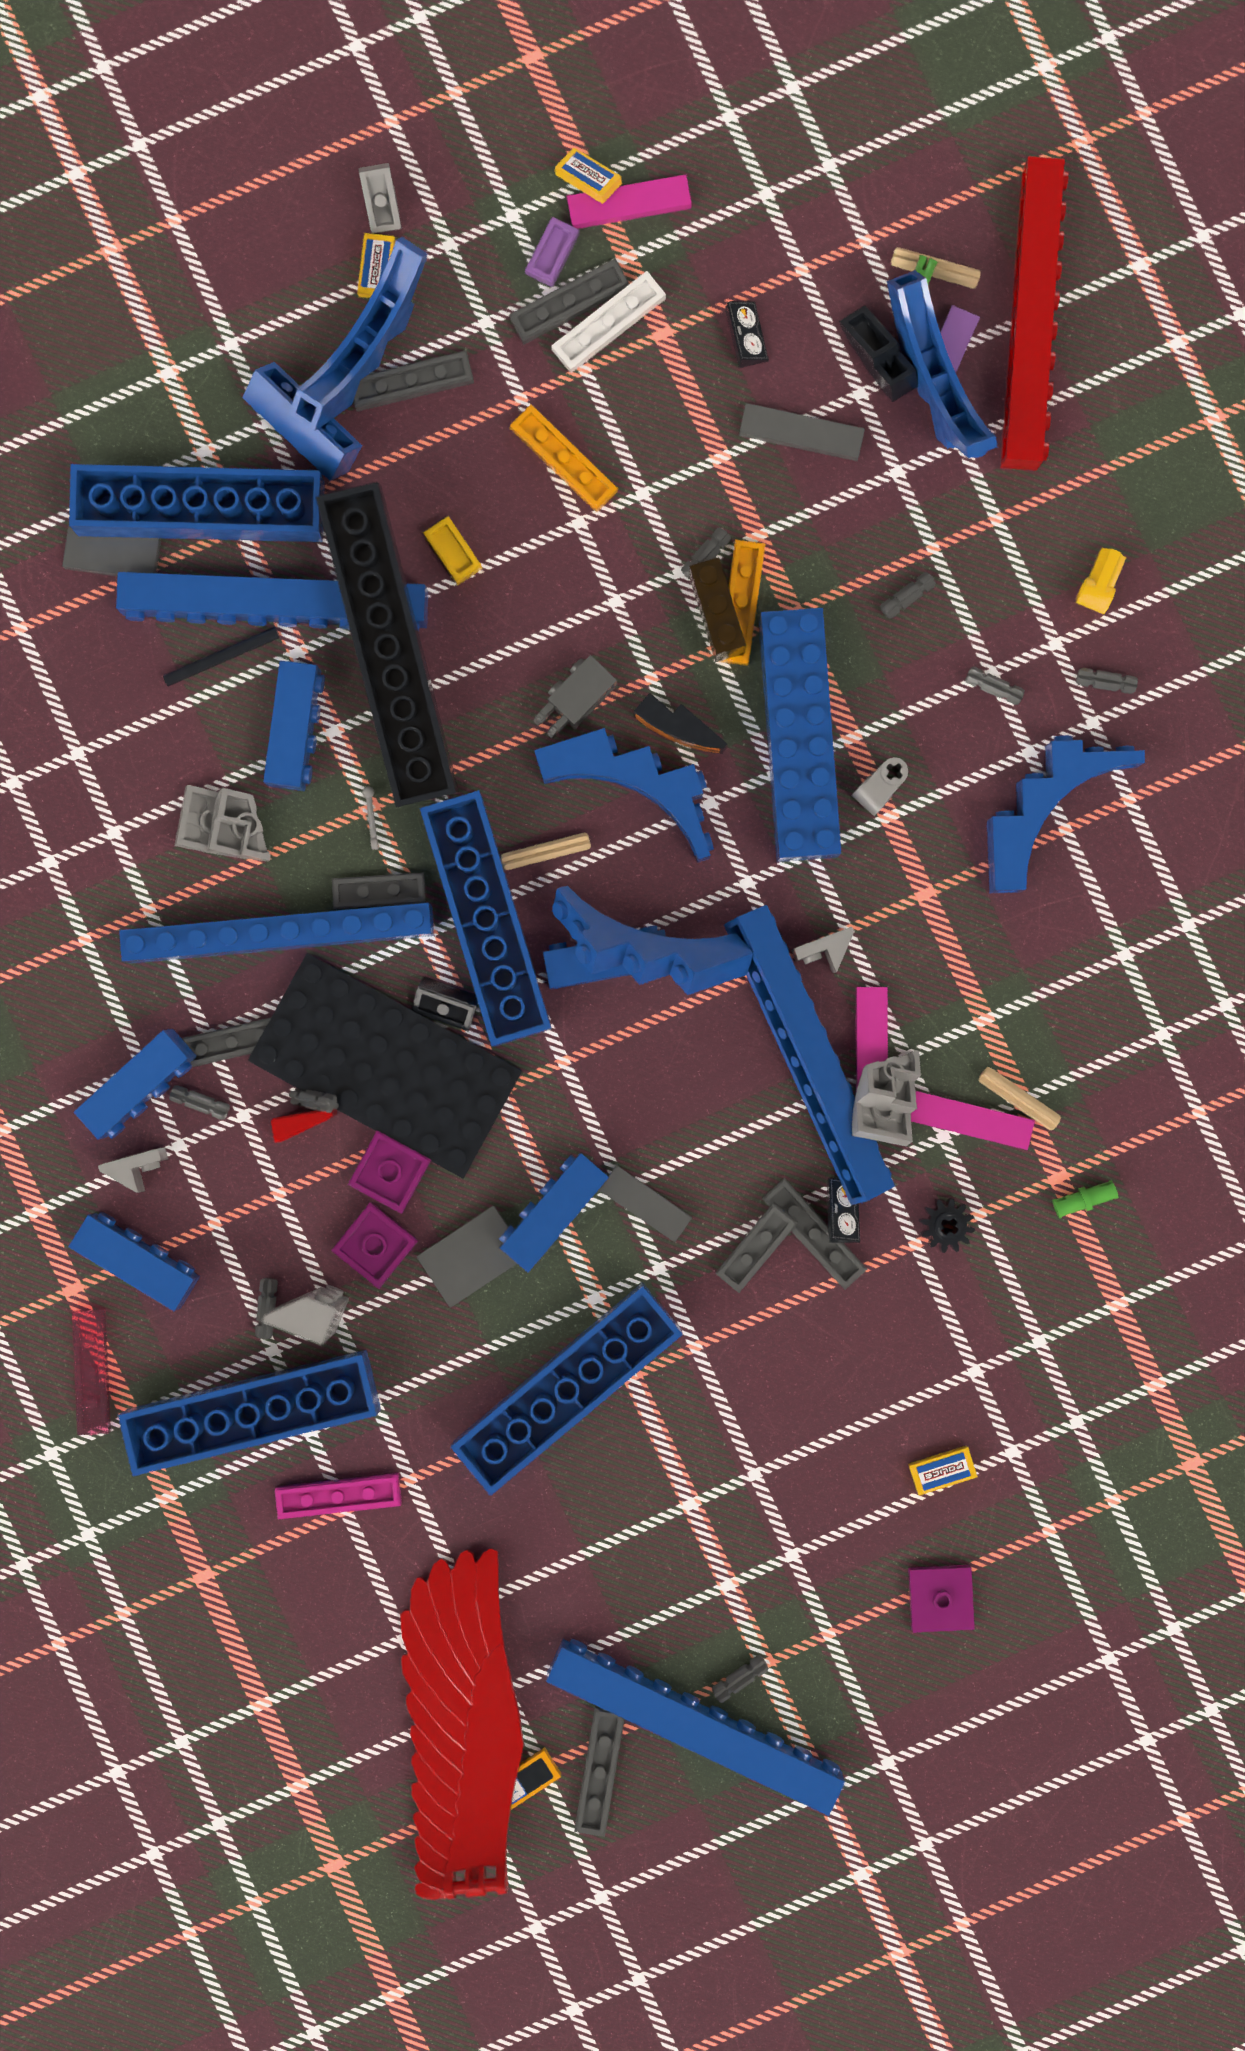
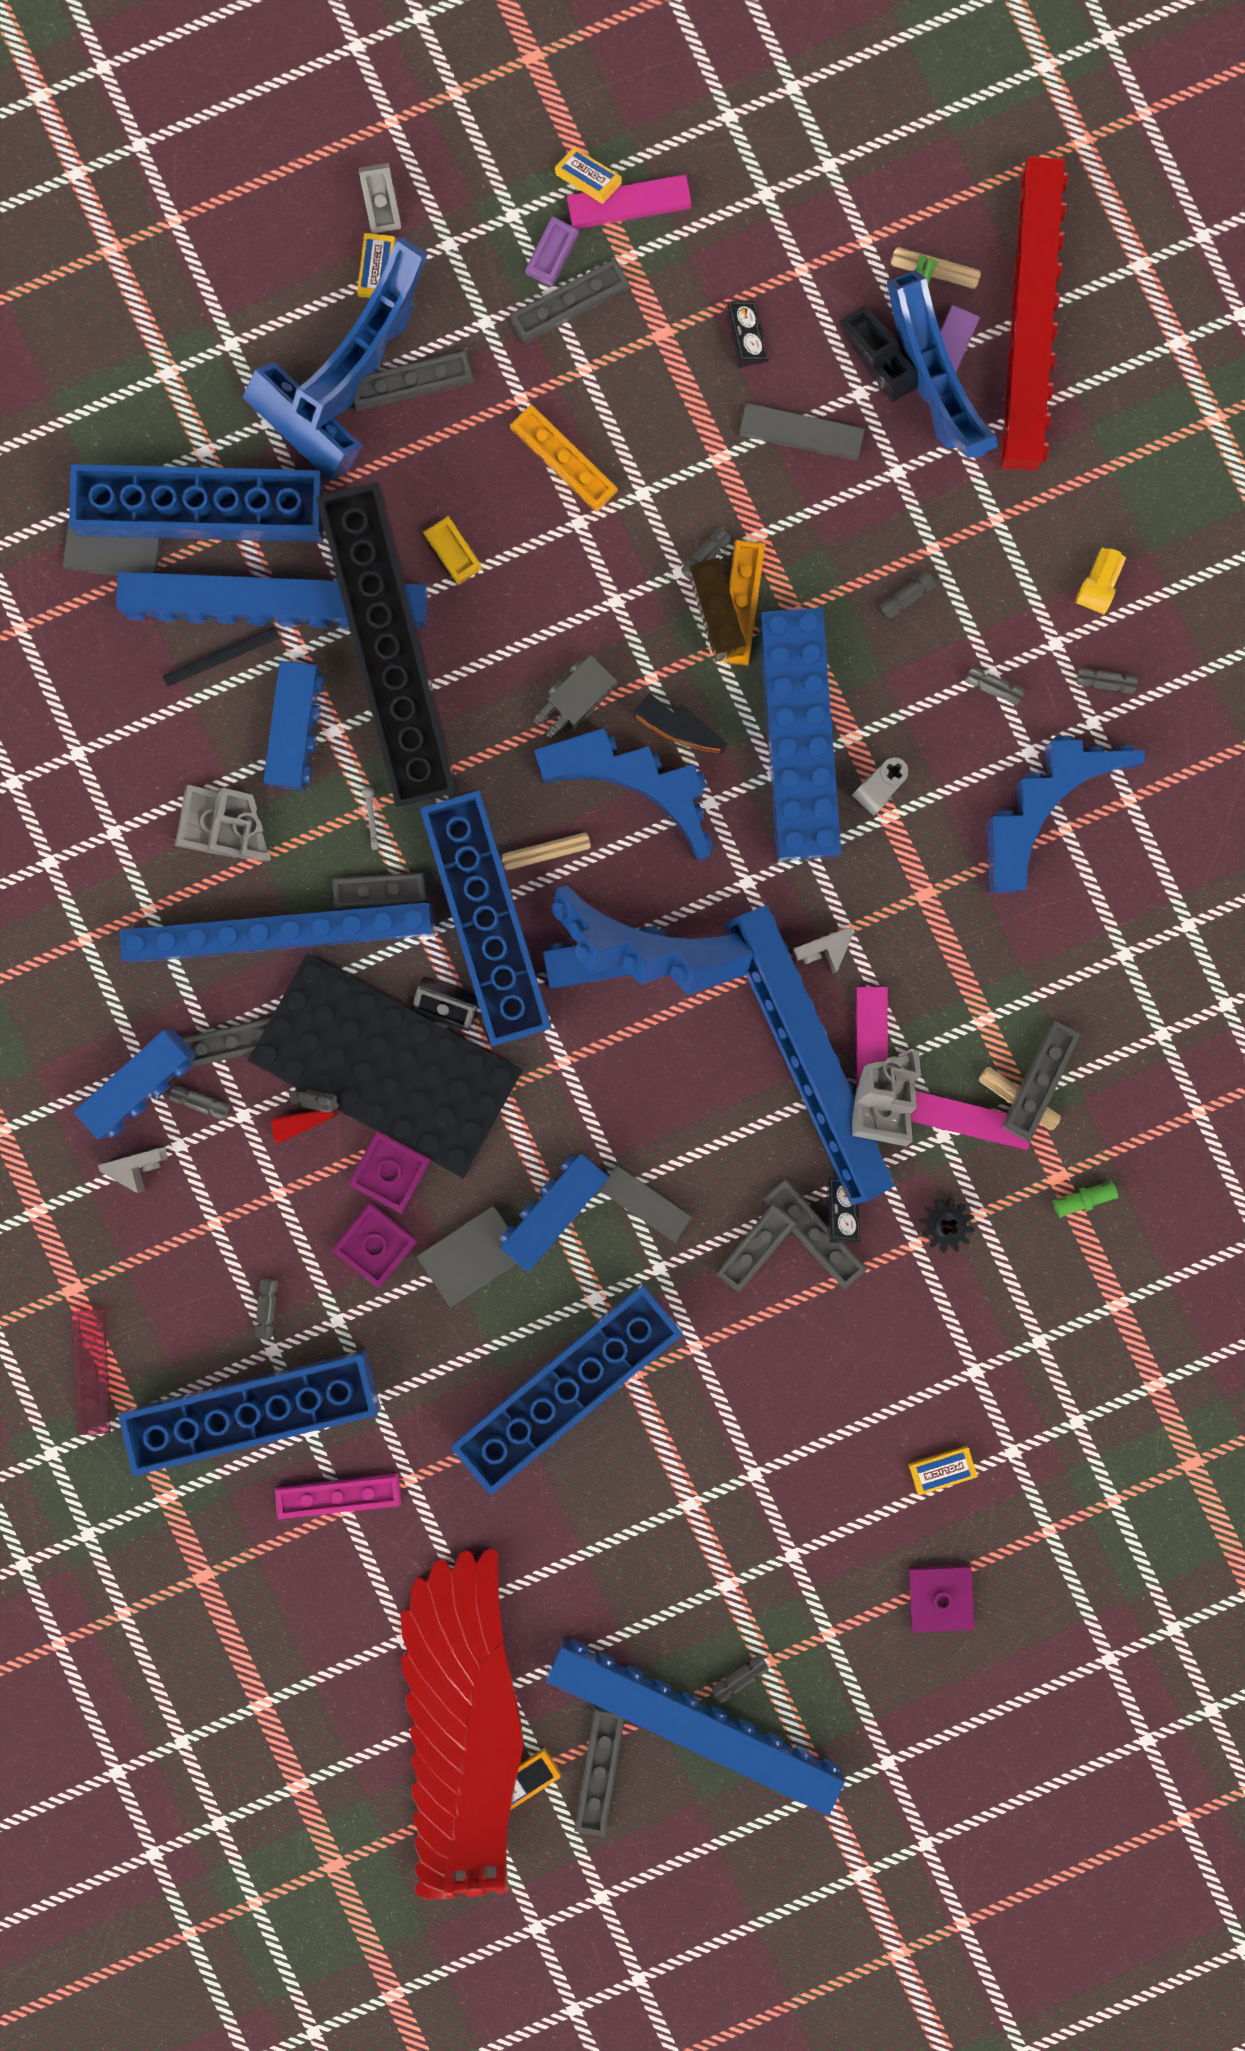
blue brick [68,1212,200,1311] -> none
light grey slope [262,1285,349,1345] -> none
white plate [552,271,666,373] -> none
none -> dark grey tile [1000,1020,1081,1142]

